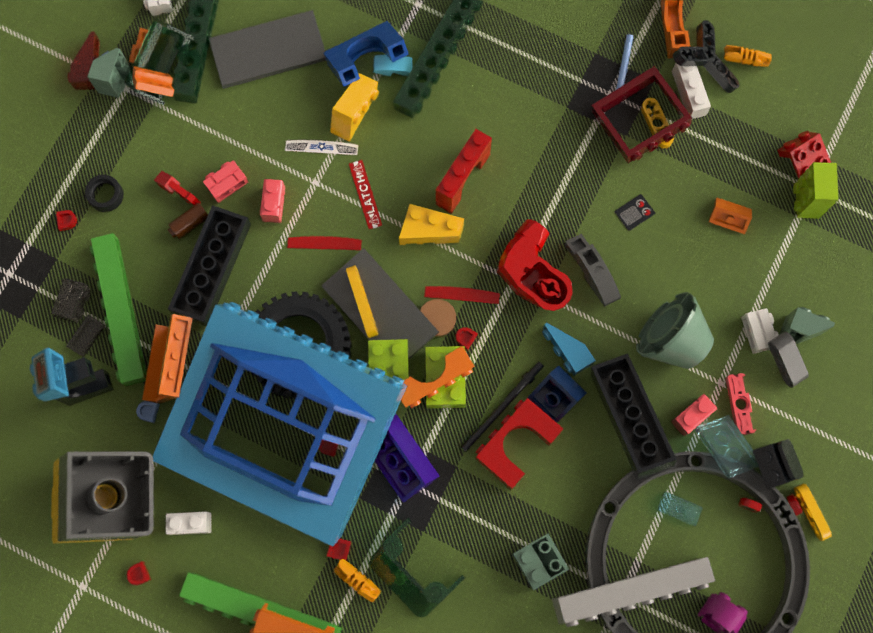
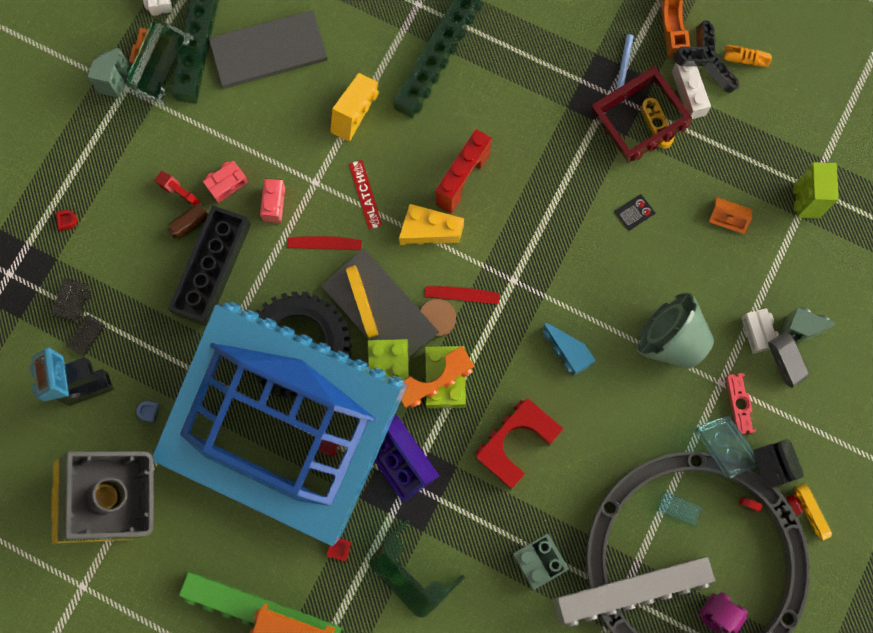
clear red slope [68,32,100,90] -> none
black tyre [85,174,123,212] -> none
bright green brick [90,233,147,387] -> none
red tile [126,561,151,585] -> none
orange slope [133,66,174,97] -> none
orange panel [142,314,193,403] -> none
white brick [166,512,211,535] -> none
white sticker [285,140,358,155] -> none
blue arch [323,21,409,87] -> none
light orange hinge [334,559,381,603] -> none
medium azure slope [373,55,412,77] -> none
red tile [455,327,478,351] -> none
black bar [461,361,544,452] -> none
red piece [497,219,573,311] -> none
dark blue slope [527,366,587,423] -> none
dark grey slope [565,234,621,307] -> none
black brick [591,353,677,480] -> none
coral brick [671,394,717,436] -> none
red bracket [777,131,831,179] -> none

